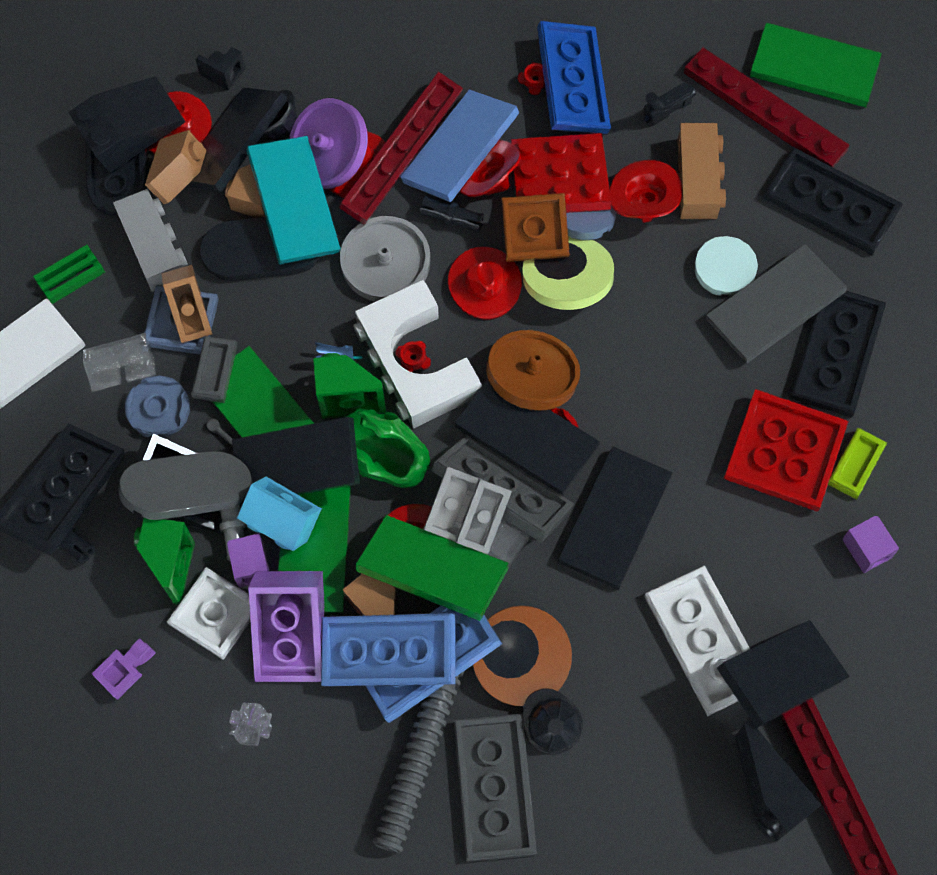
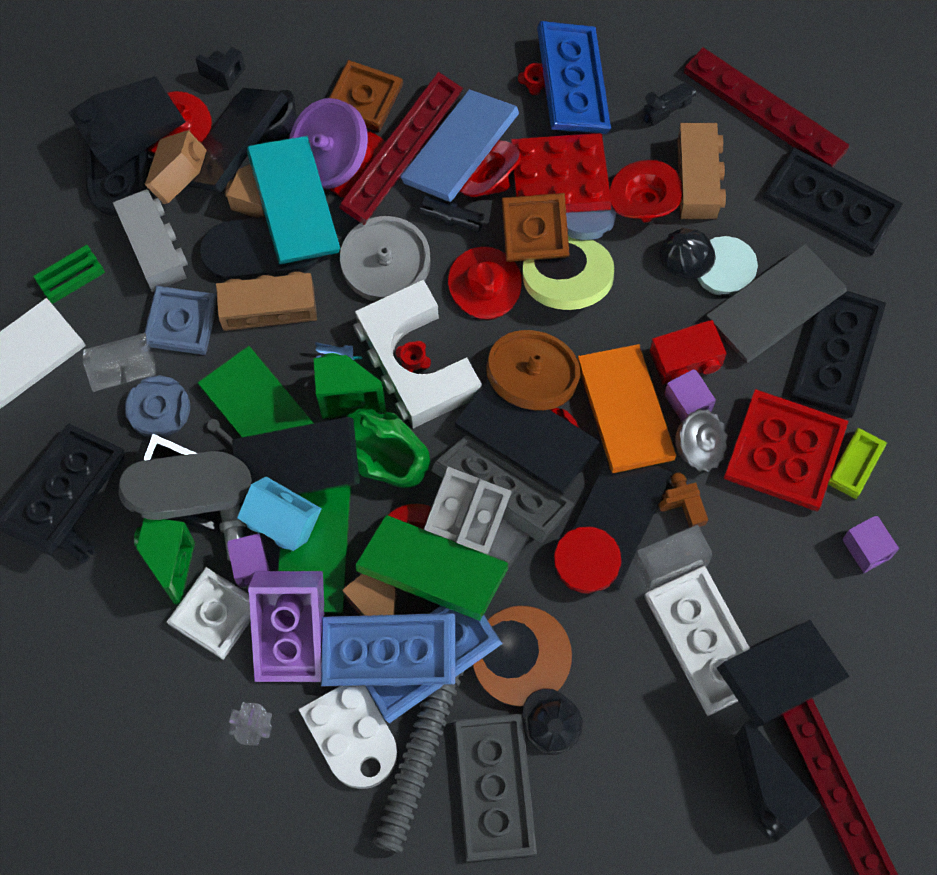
medium lavender plate [92,638,156,699] -> none
medium nougat slope [161,265,212,343] -> none
dark grey tile [191,336,237,403] -> none
green tile [750,23,882,108] -> none
none -> medium nougat brick [216,272,317,331]
none -> white plate [299,686,397,789]
none -> dark orange tile [329,60,403,132]
none -> red tile [554,527,621,594]
none -> orange tile [577,344,676,473]
none -> clear brick [634,525,713,592]
none -> red brick [650,320,727,384]
none -> dark orange piece [658,473,708,530]
none -> black piece [659,227,716,279]
none -> medium lavender panel [665,369,716,422]
none -> flat silver piece [676,408,728,472]

